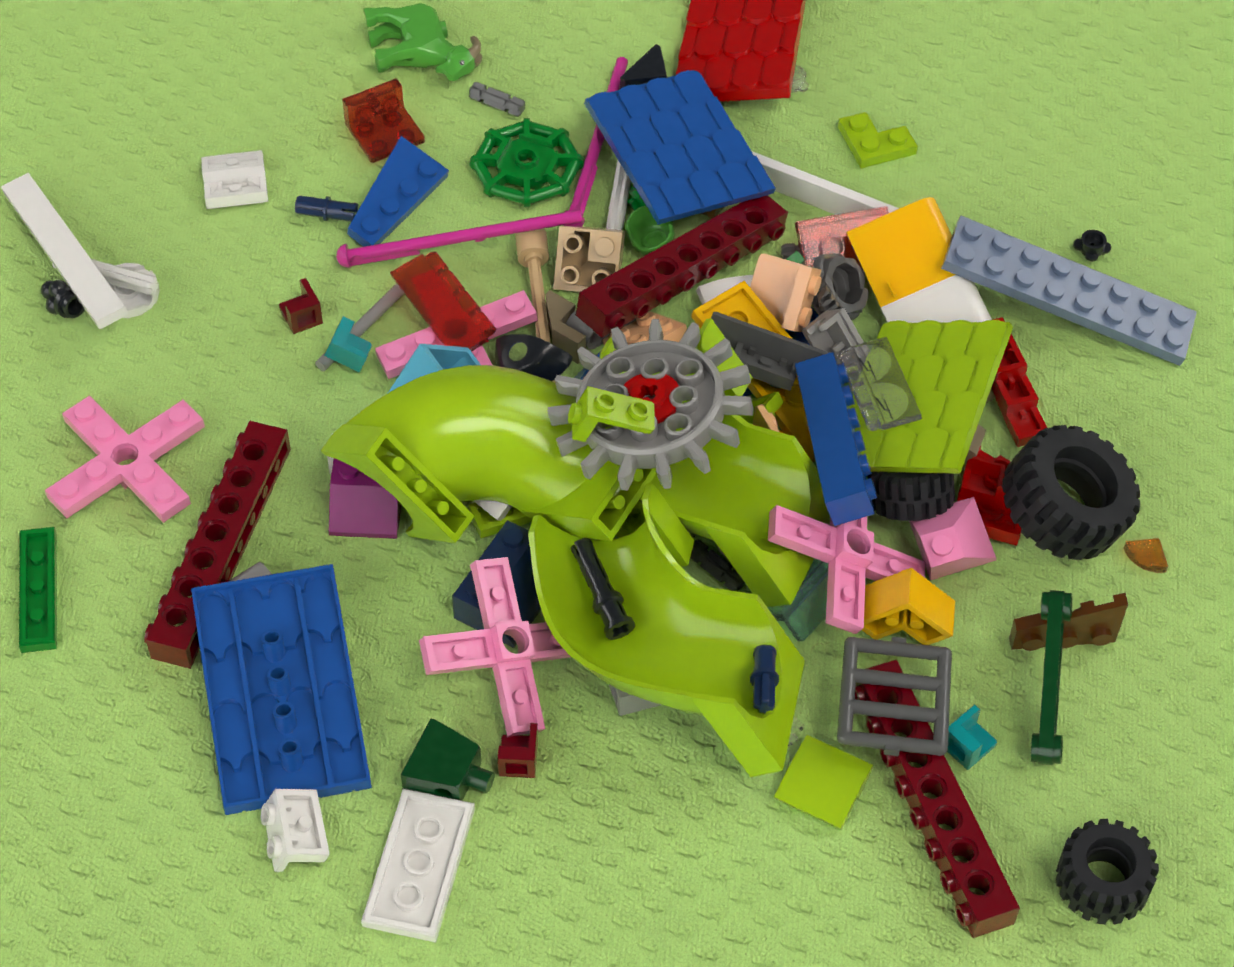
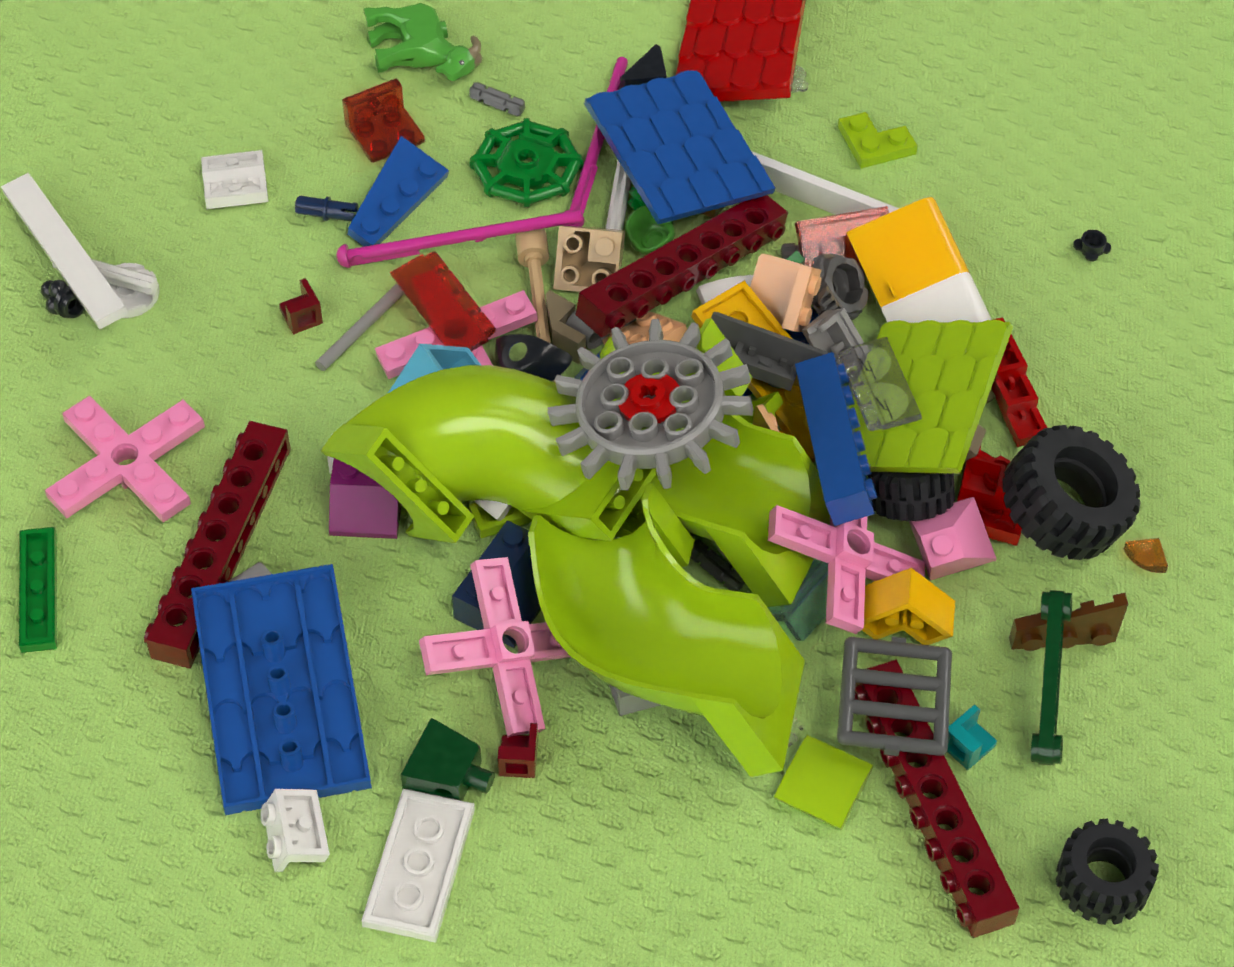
teal panel [324,316,372,373] -> none
lime bracket [568,386,655,442] -> none
black pin [571,538,635,640] -> none
dark blue axle [750,645,779,714] -> none
sand blue plate [941,215,1197,366] -> none

